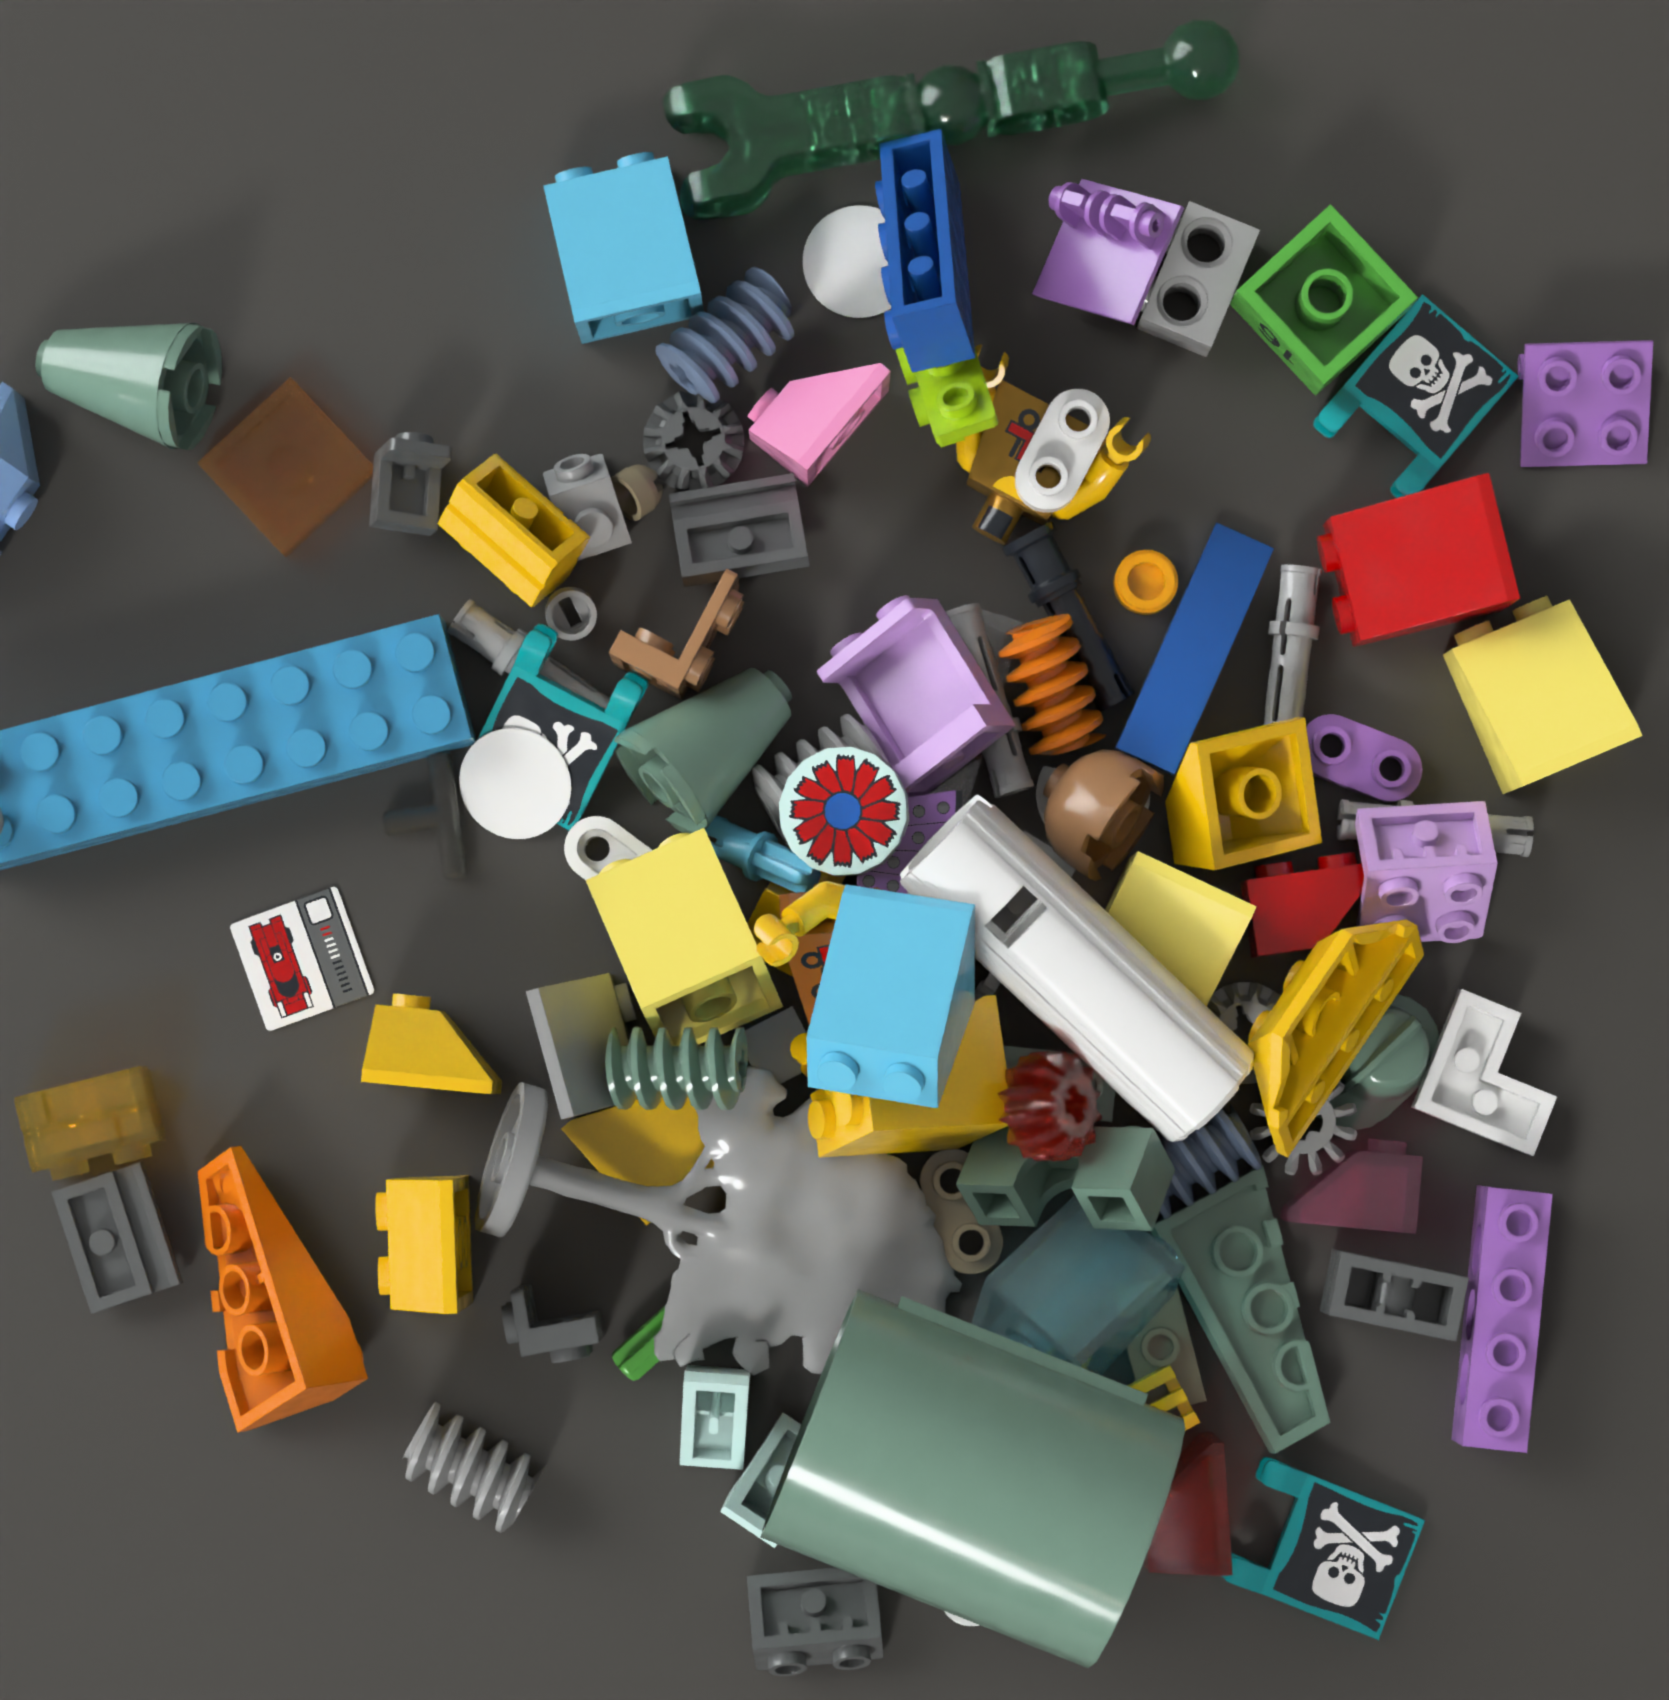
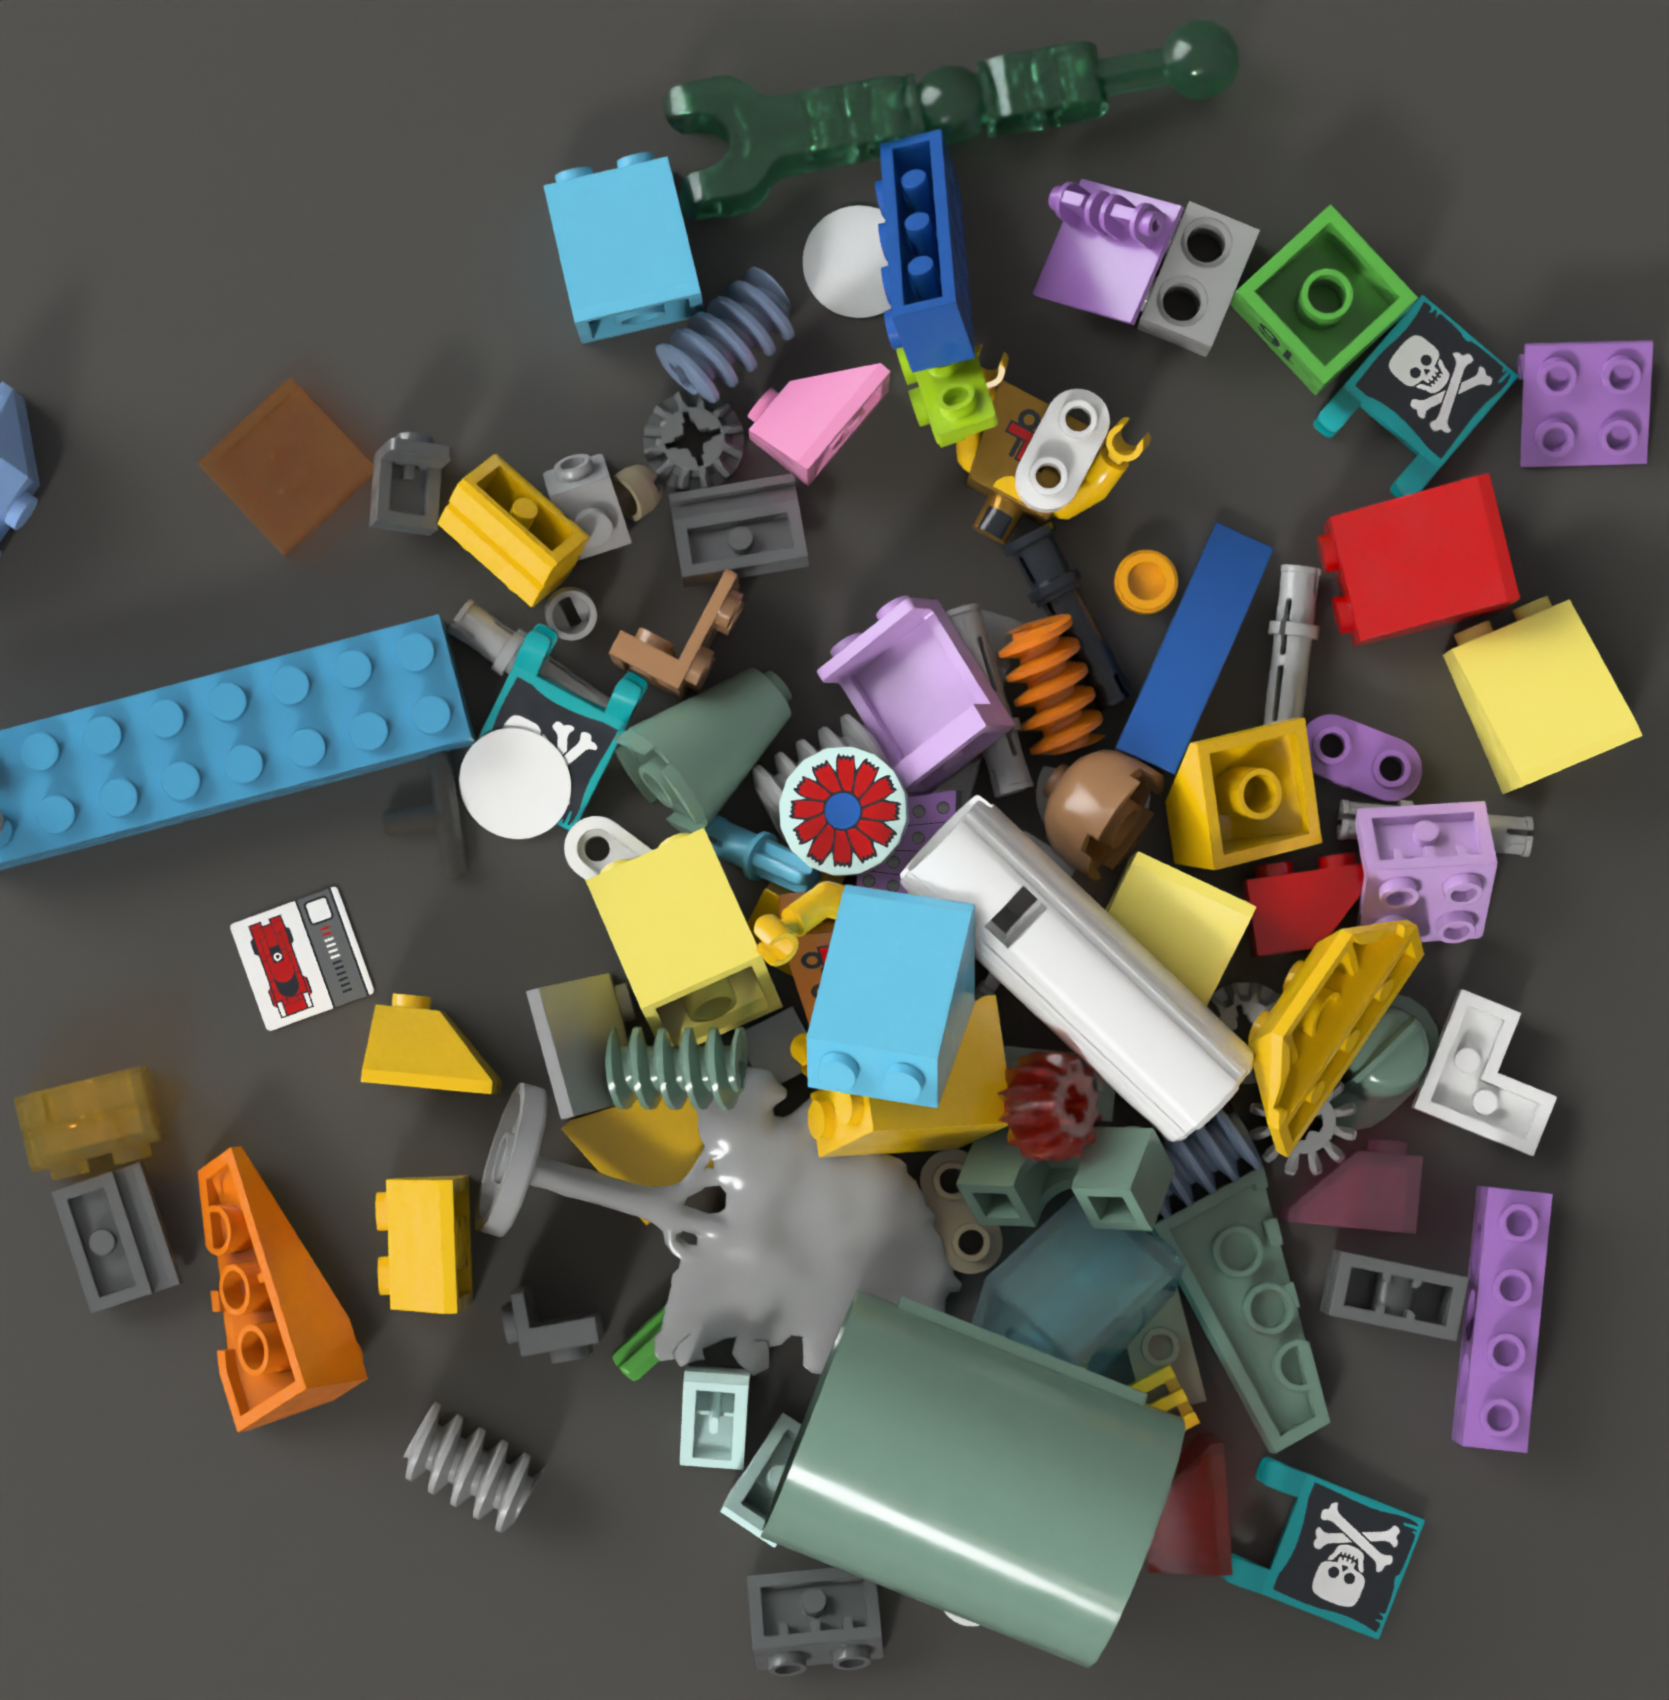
sand green cone [35,323,222,450] -> none

